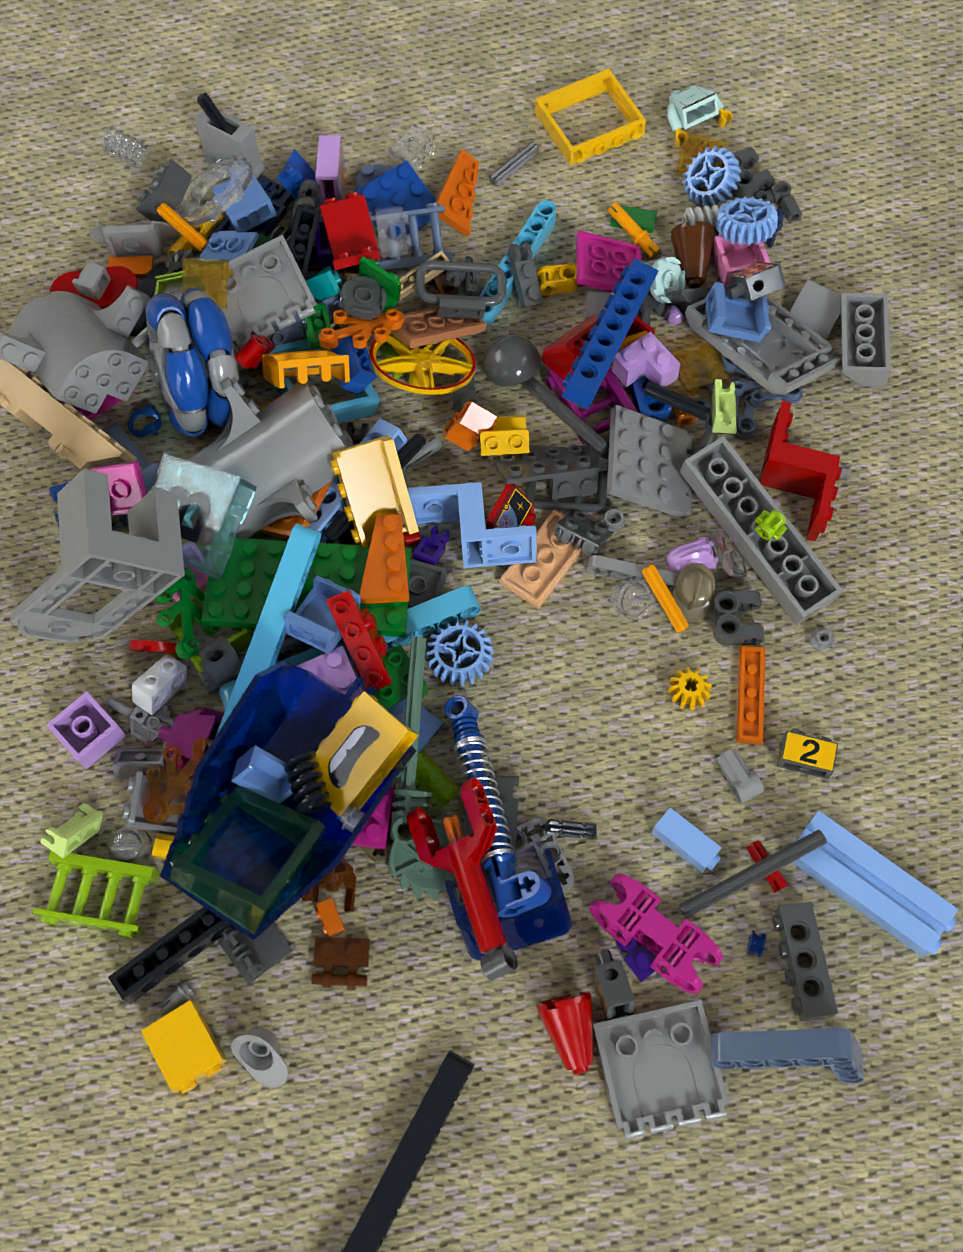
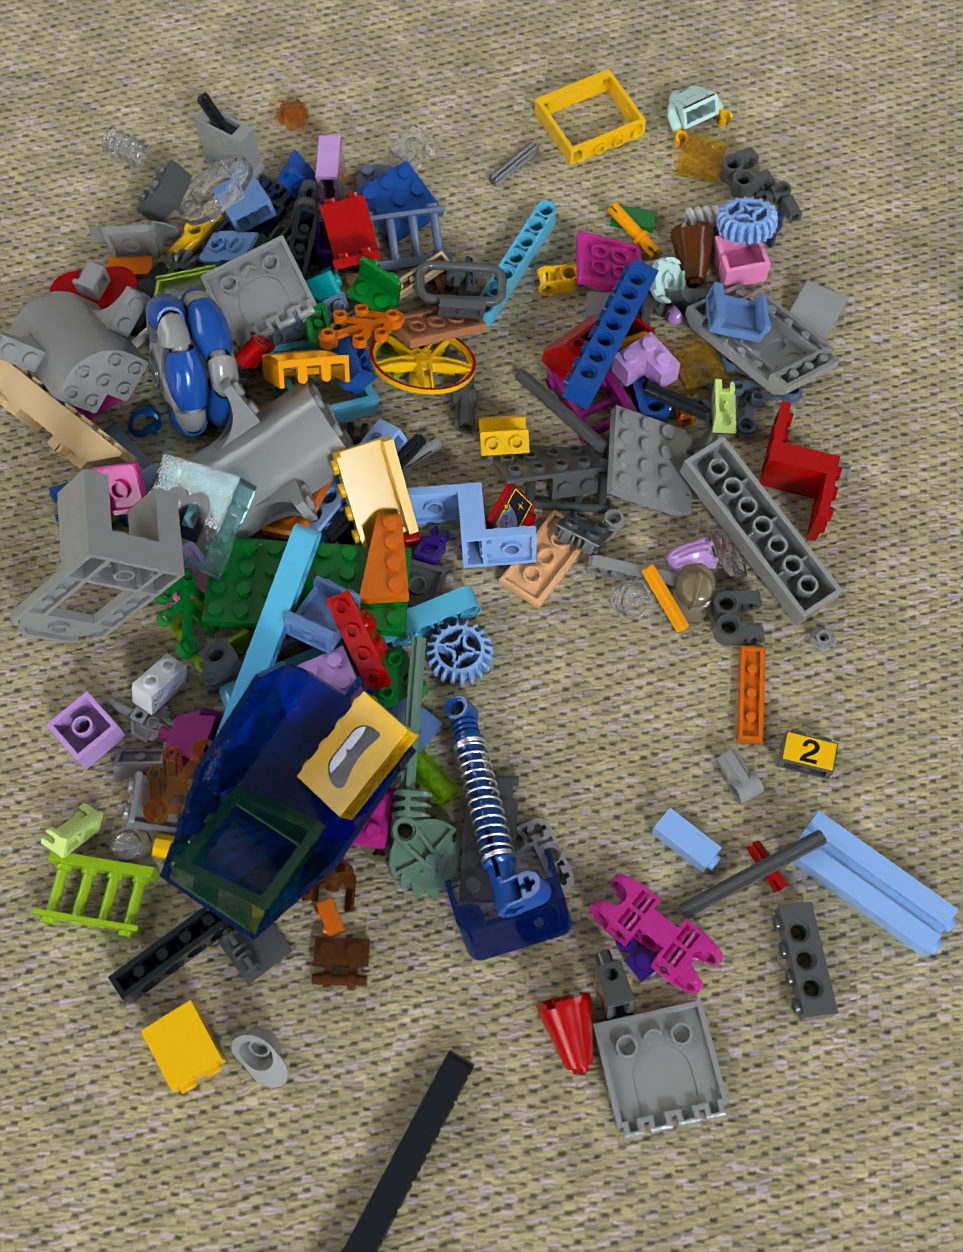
red tile [129,640,177,654] -> none
light orange axle [157,203,208,251] -> none
light grey pin [158,981,195,1015] -> none
clear yellow hinge [182,258,233,309] -> none
medium blue panel [231,745,293,806] -> none
black piece [284,752,332,815] -> none
dark grey tile [340,276,387,320] -> none
light grey plate [340,806,364,832] -> none
clear brick [374,206,412,258] -> none
red piece [407,778,518,981] -> none
orange wing [435,150,479,236] -> none
orange brick [442,401,497,452] -> none
dark grey cylinder [484,336,542,387] -> none
dark grey hinge [508,242,544,308] -> none
black axle [545,819,597,839] -> none
yellow gear [668,666,712,711] -> none
light blue gear [682,146,741,207] -> none
sand blue beam [711,1028,864,1083] -> none
dark grey torso [725,261,786,300] -> none
clear blue bush [746,930,766,958] -> none
lime gear [755,510,787,541] -> none
light grey slope [841,293,891,387] -> none
none -> clear orange head [277,98,309,130]

